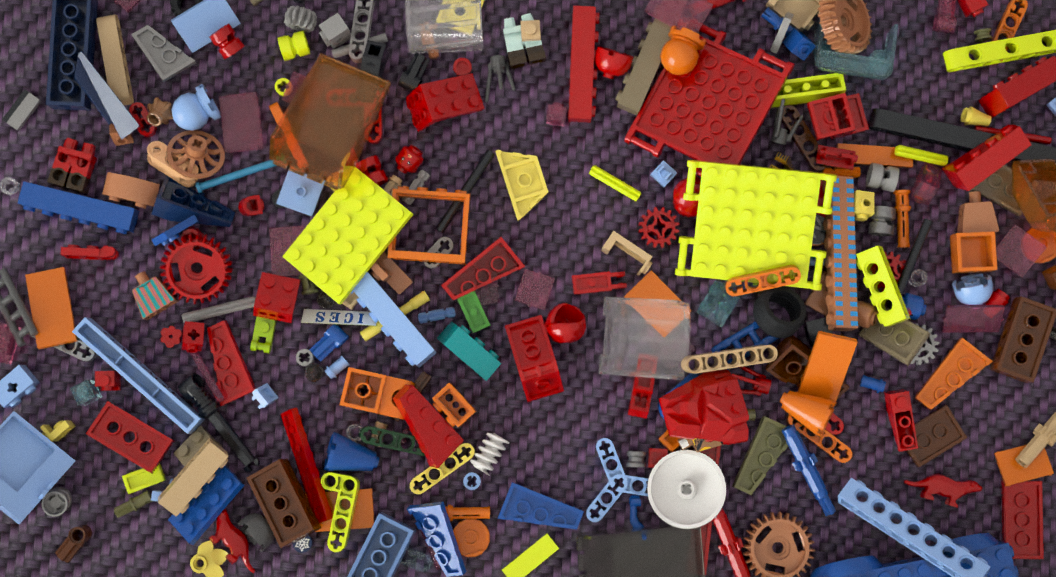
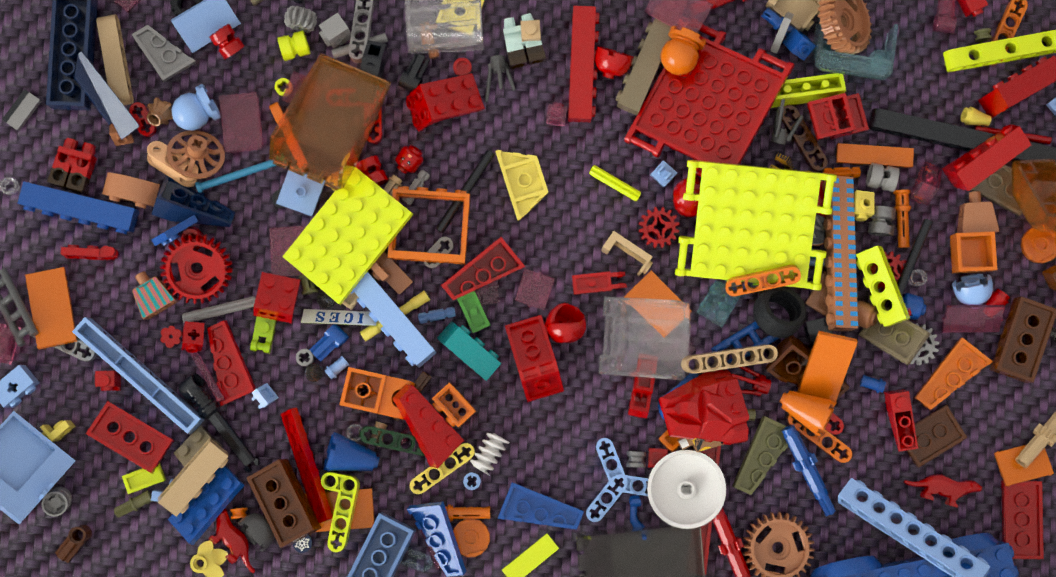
clear light blue brick [70,380,102,406] -> none
red plate [238,195,264,216] -> none
red hinge [816,145,858,170] -> none
neon yellow axle [894,145,949,166] -> none
clear pink tile [996,224,1047,278] -> none
none -> orange bush [230,508,248,519]

